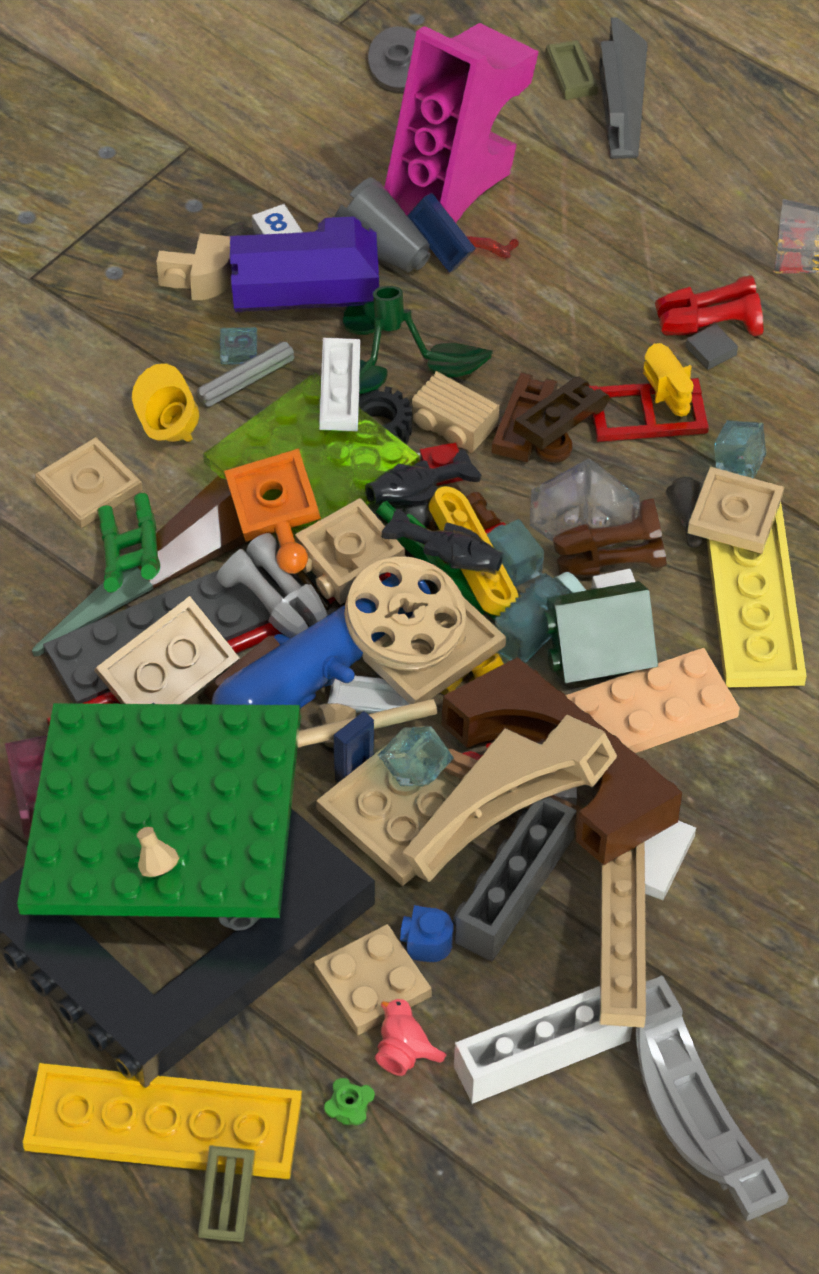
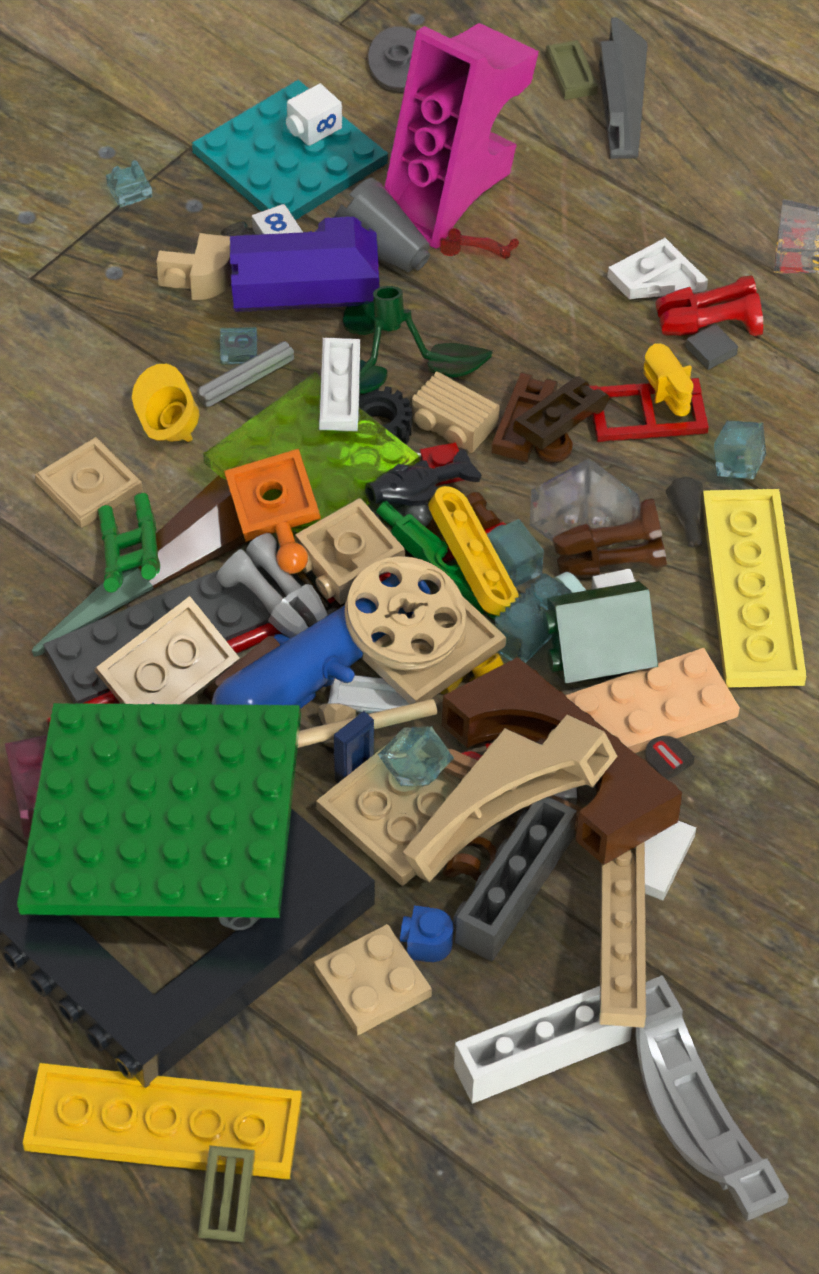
tan rock [137,827,179,877] -> none
bright green plate [324,1078,375,1125] -> none
coral animal [375,999,447,1076] -> none
black animal [381,509,504,575] -> none
dark blue tile [407,193,476,273] -> none
tan plate [687,467,784,554] -> none
none -> clear light blue tile [106,160,152,208]
none -> teal plate [192,80,388,220]
none -> white brick [286,84,342,146]
none -> reddish brown piece [442,836,497,882]
none -> white wing [607,238,708,299]
none -> clear smoke tile [645,736,695,780]

